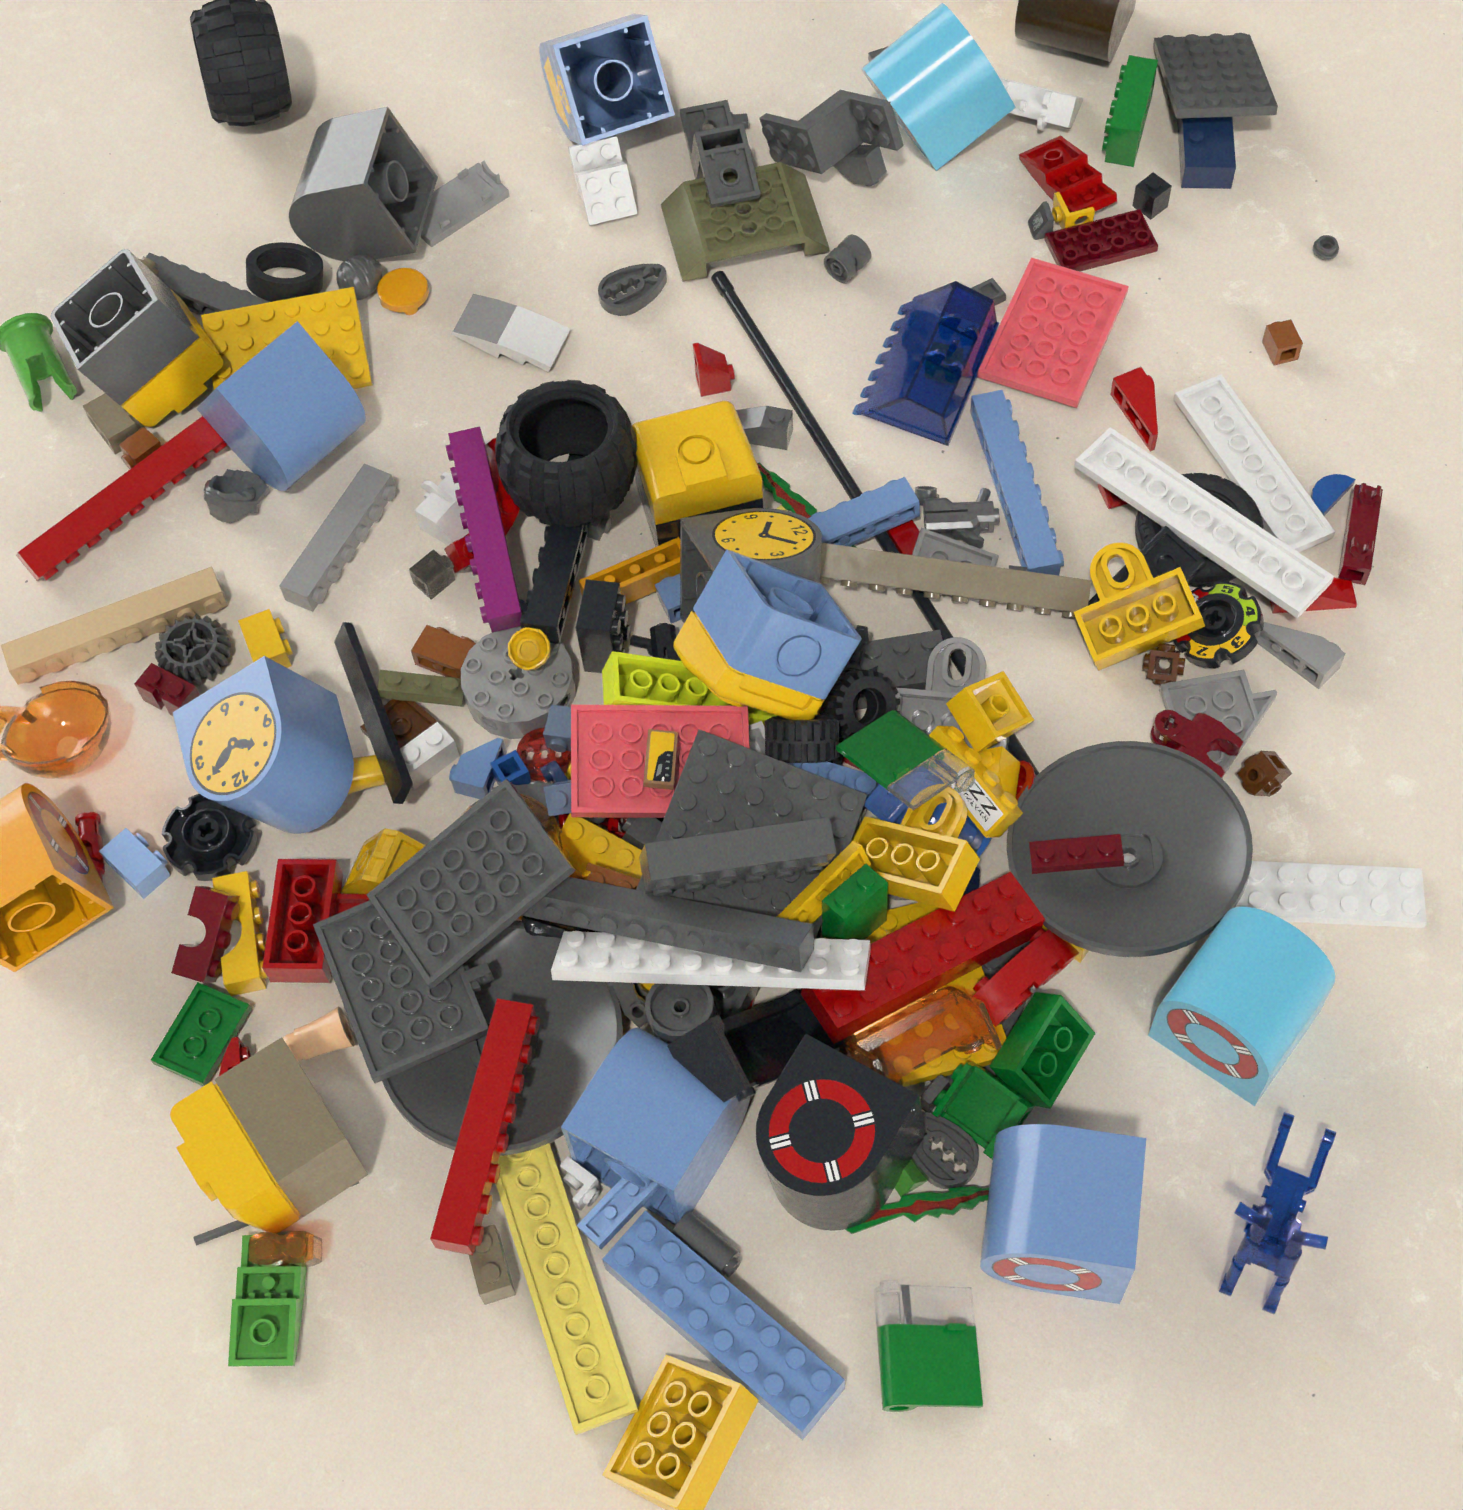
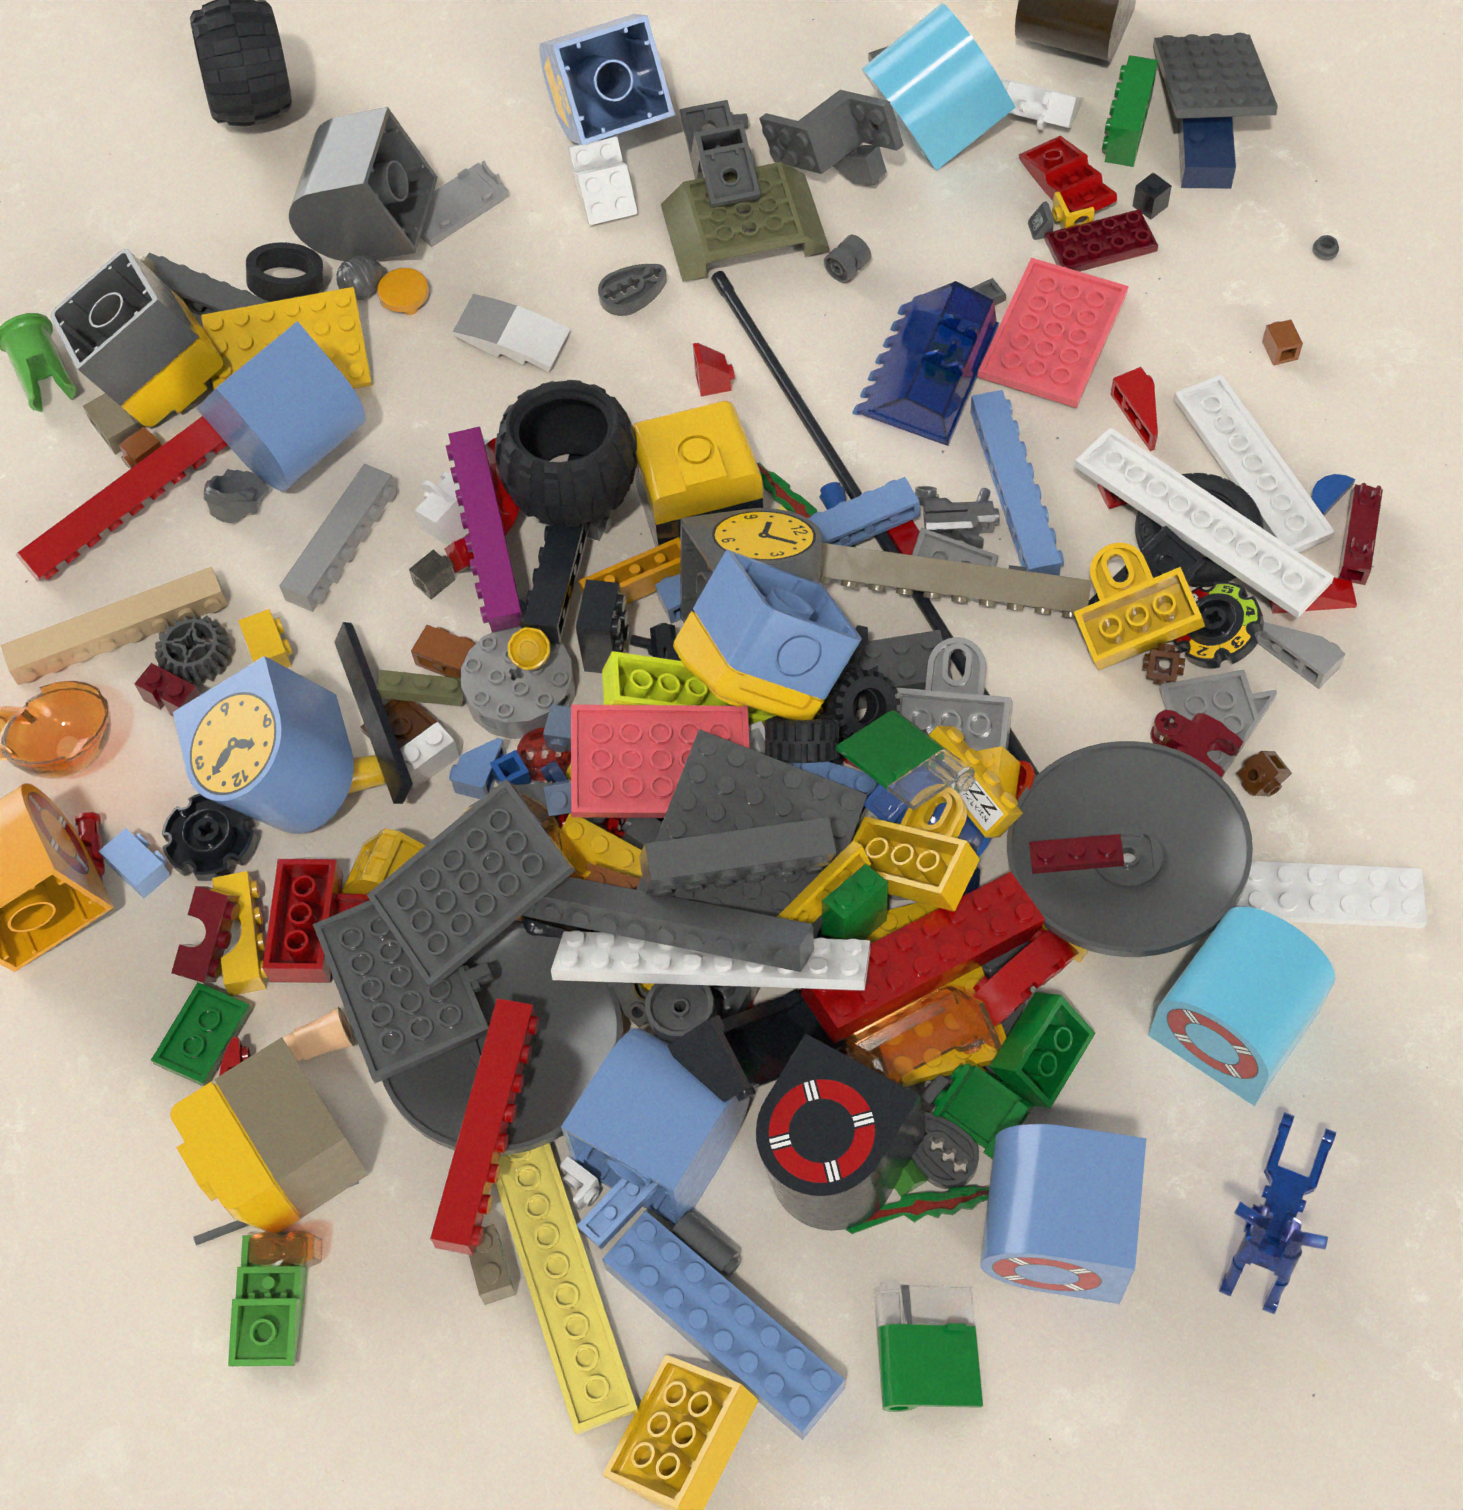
slope [643,729,678,790] -> none
dark grey slope [736,406,793,450] -> none
yellow slope [946,671,1034,752] -> none
none -> blue cone [819,482,846,510]

